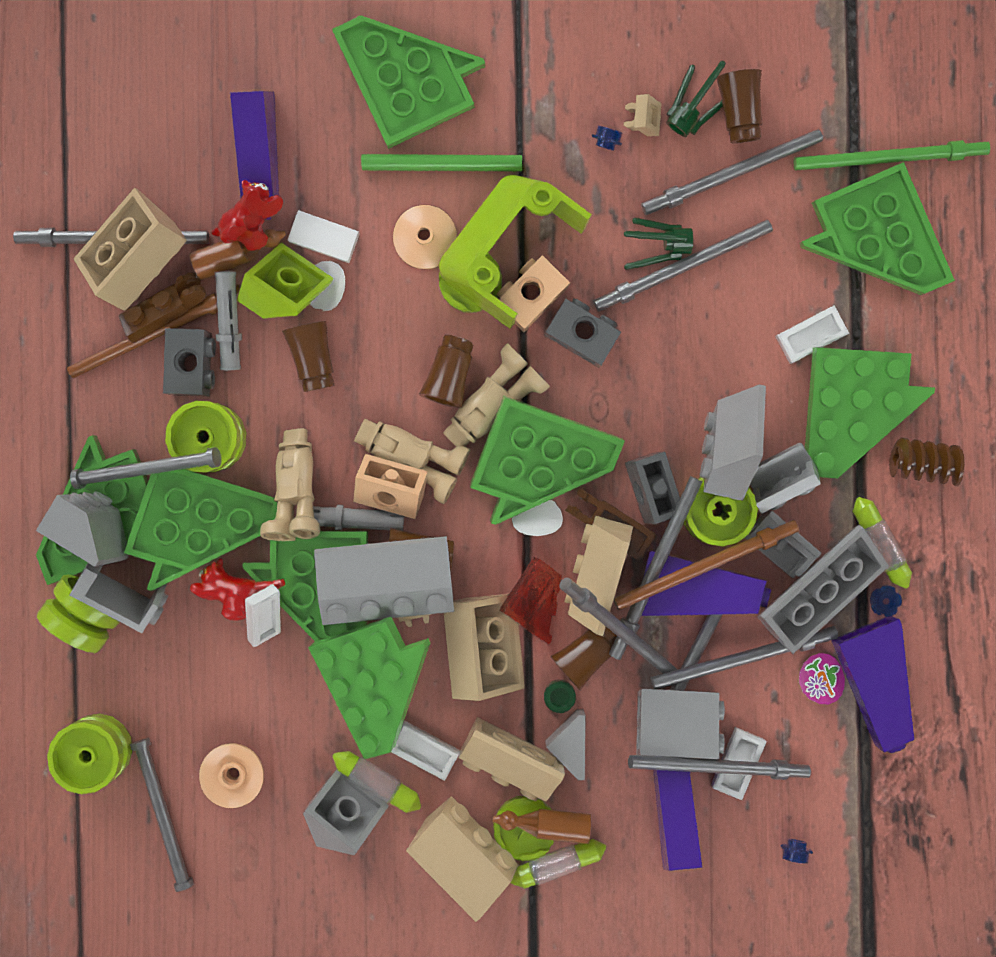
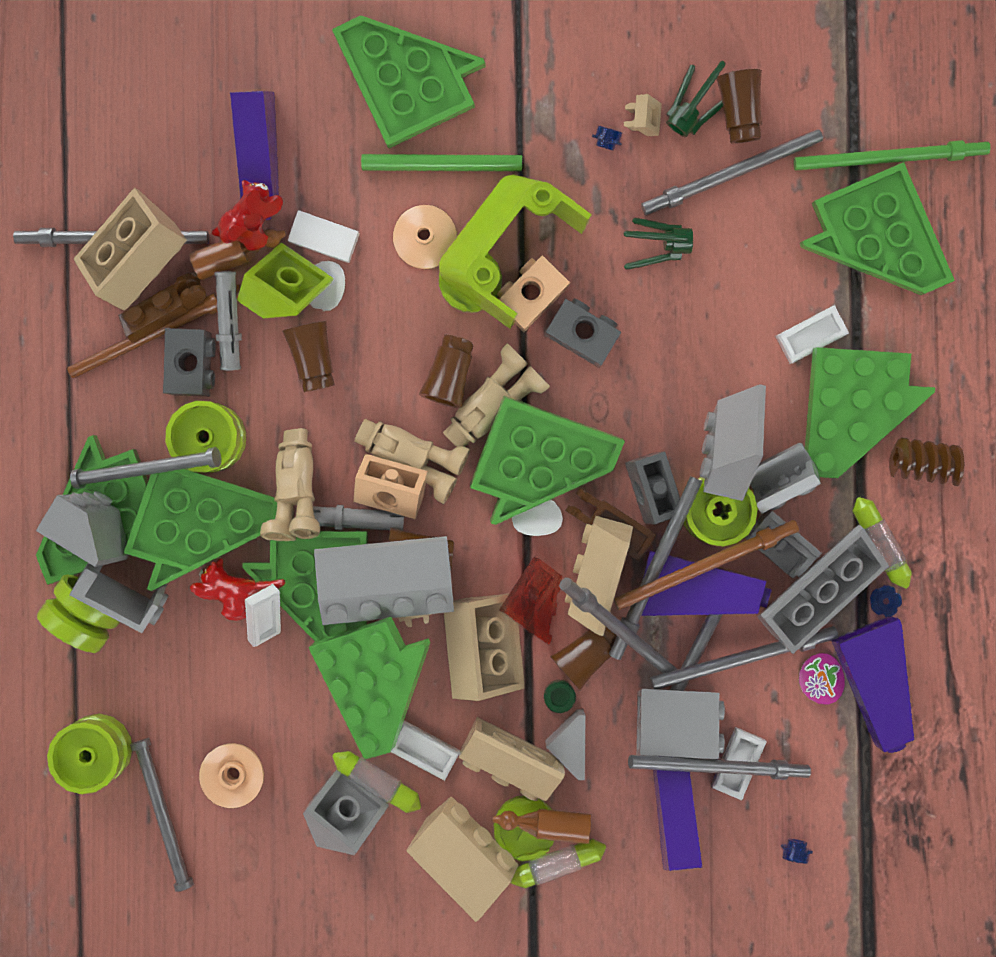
flat silver bar [593,220,773,312] -> none

